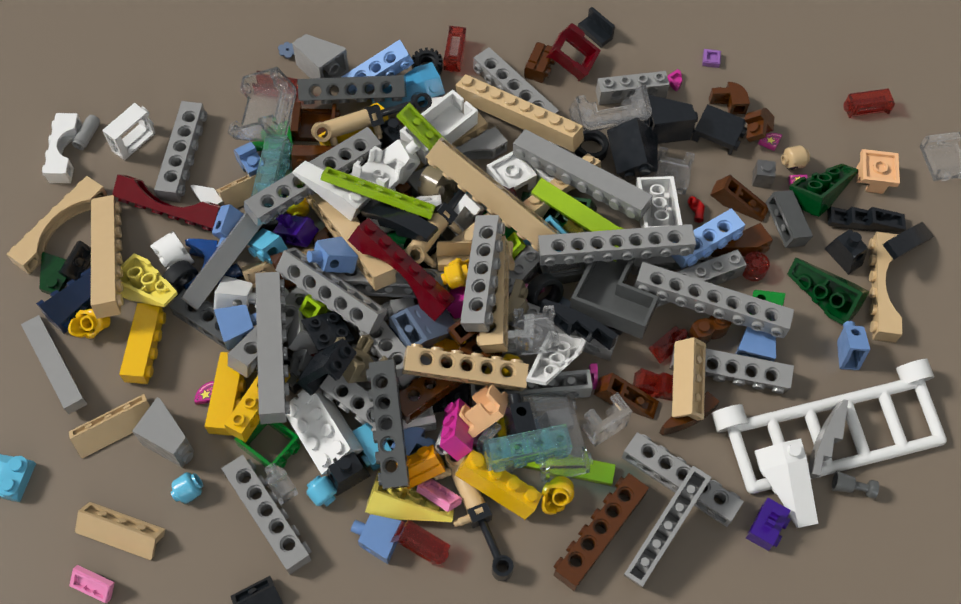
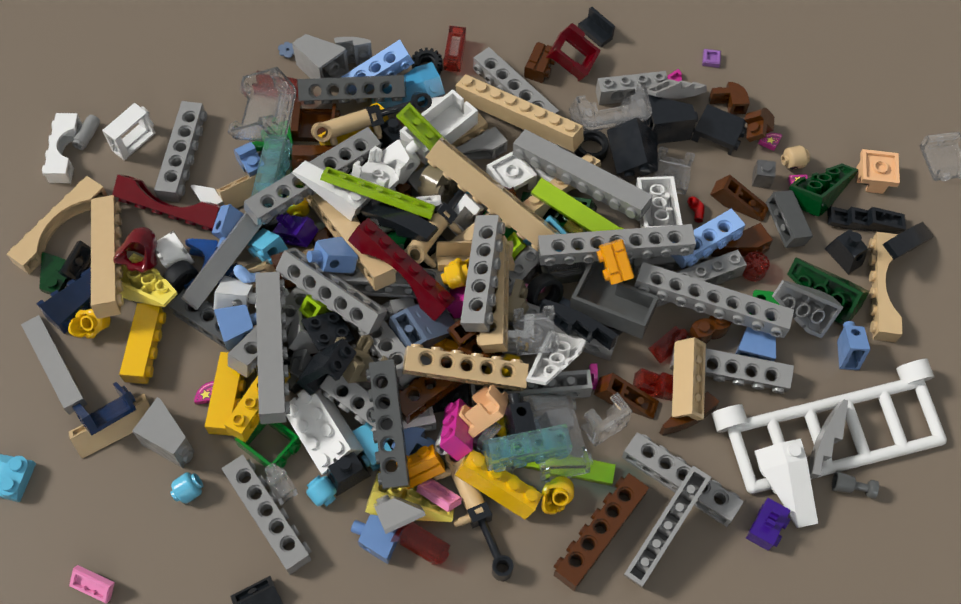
tan panel [75,502,165,560] -> none
clear red window [843,88,895,118] -> none
none -> dark blue panel [72,382,137,436]
none -> dark red piece [113,227,158,273]
none -> light blue arm [233,265,260,283]
none -> light grey slope [334,37,372,67]
none -> light grey slope [374,494,426,534]
none -> light orange brick [596,239,634,285]
none -> light grey slope [644,79,707,99]
none -> light grey wedge [772,280,843,339]

